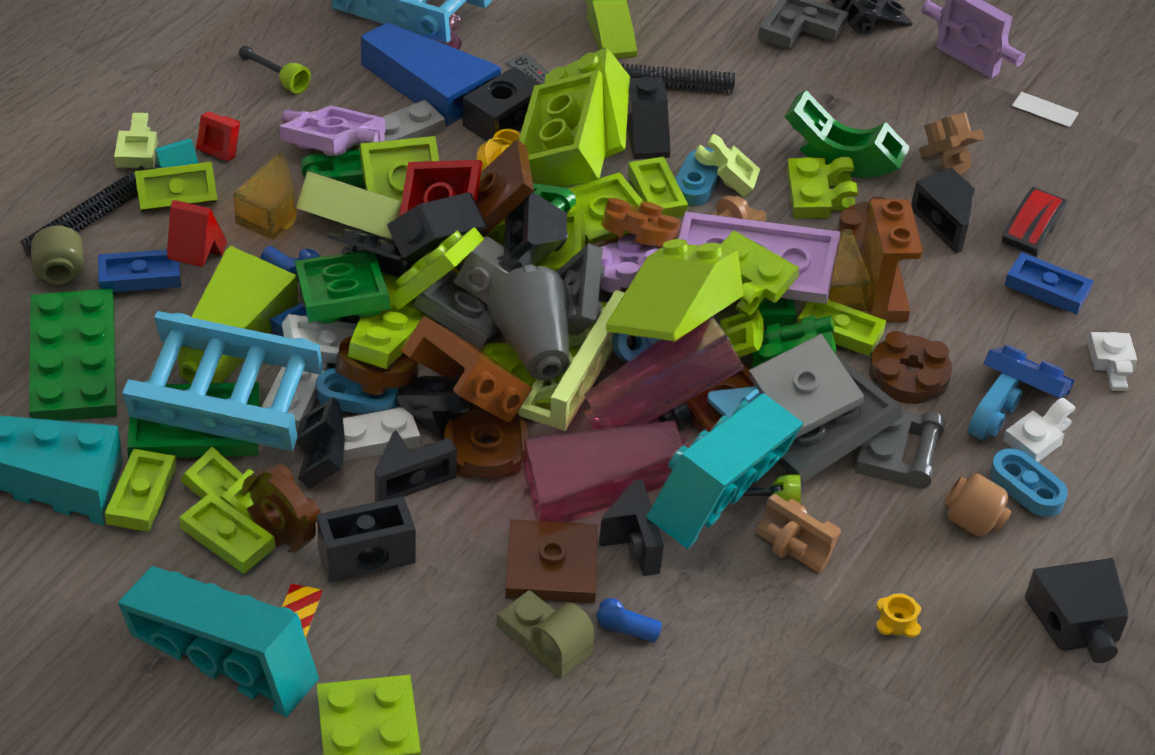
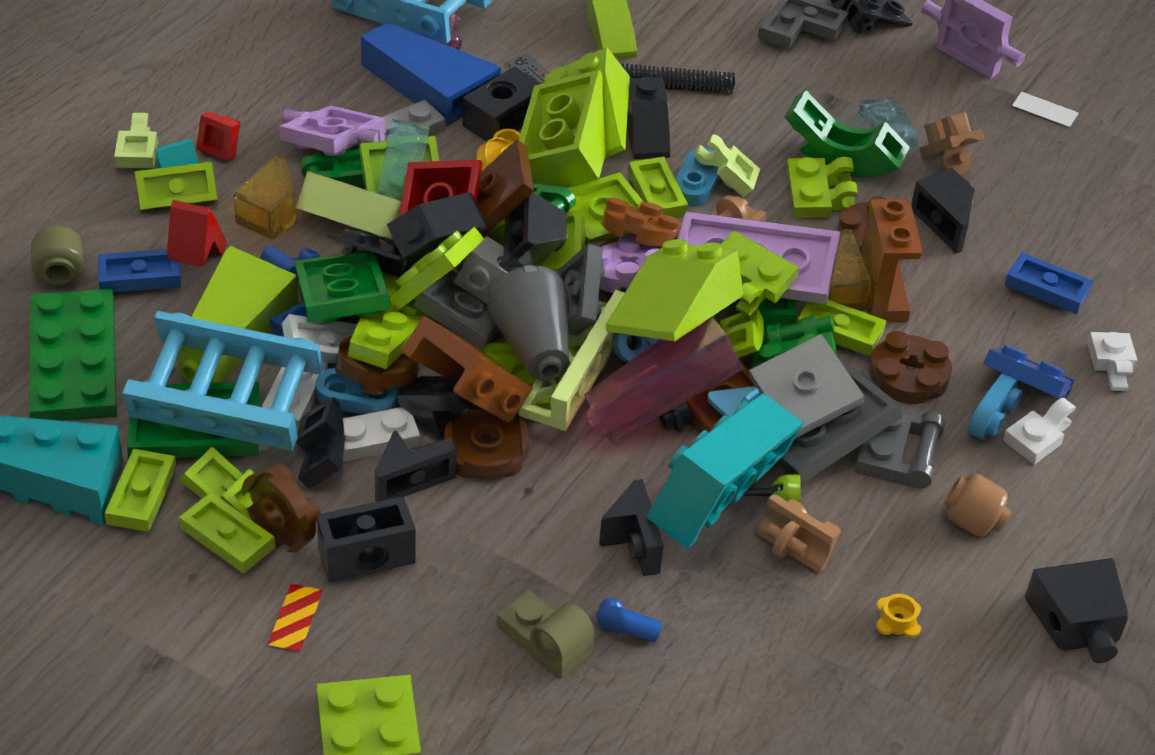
black axle [20,166,145,258] -> none
teal wedge [117,566,319,718] -> none
lime hinge [239,46,311,94] -> none
reddish brown plate [505,519,598,603] -> none
clear pink slope [523,421,689,523] -> none
dark azure plate [990,448,1068,517] -> none
slope [1002,187,1068,256] -> none
none -> clear light blue plate [377,119,430,201]
none -> clear light blue slope [859,97,918,147]

